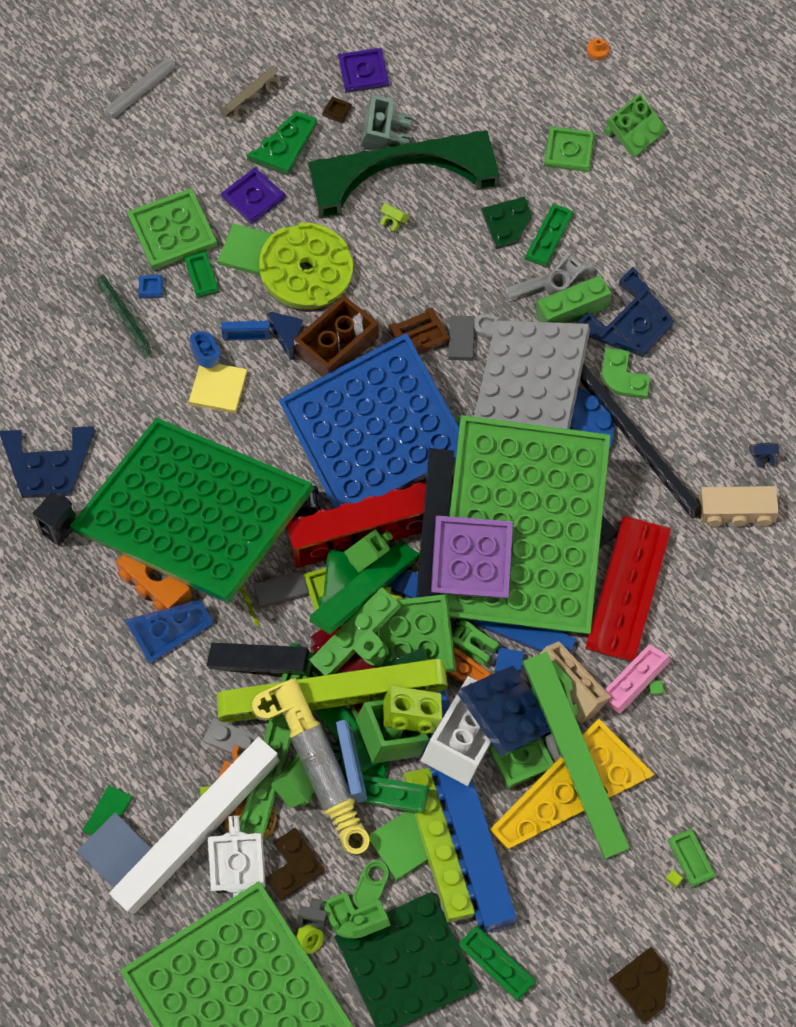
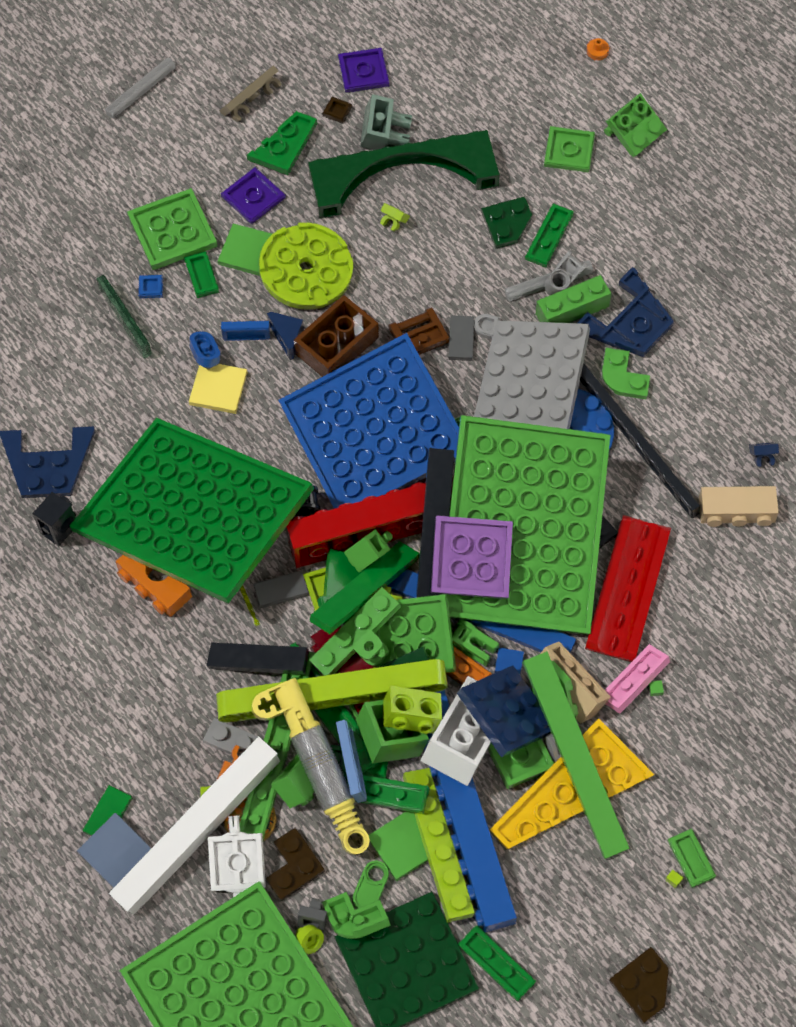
blue wing [124,600,214,664] -> none

